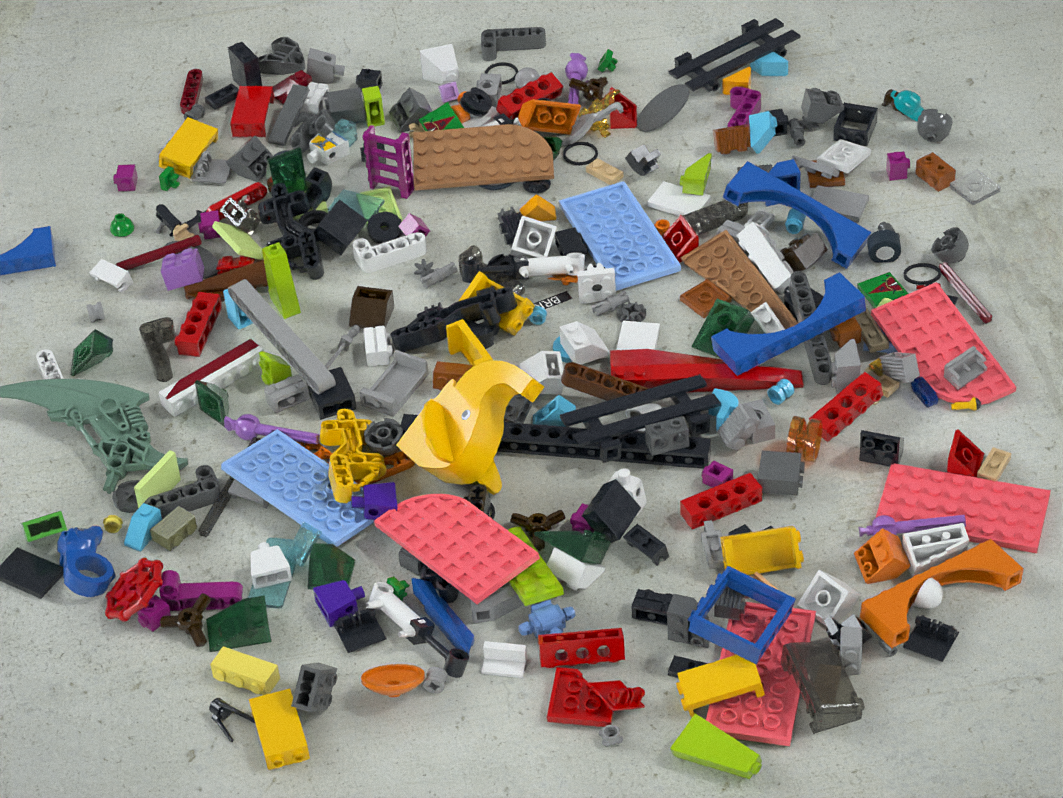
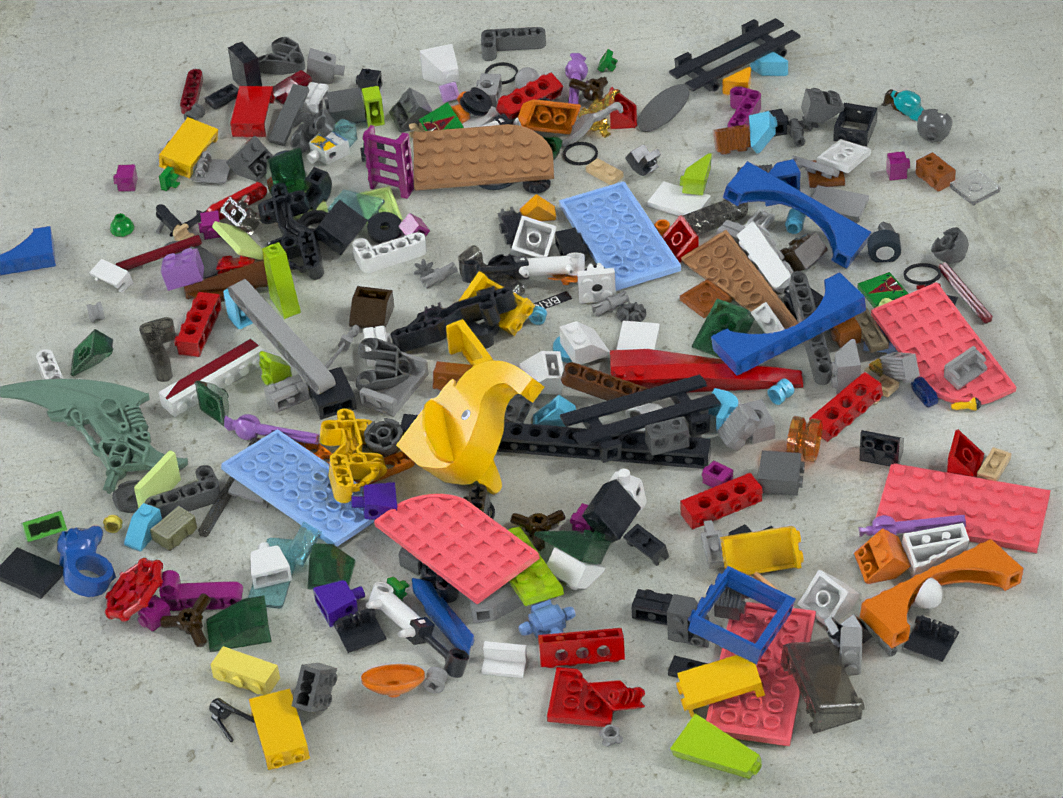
none -> dark grey connector [355,338,412,391]

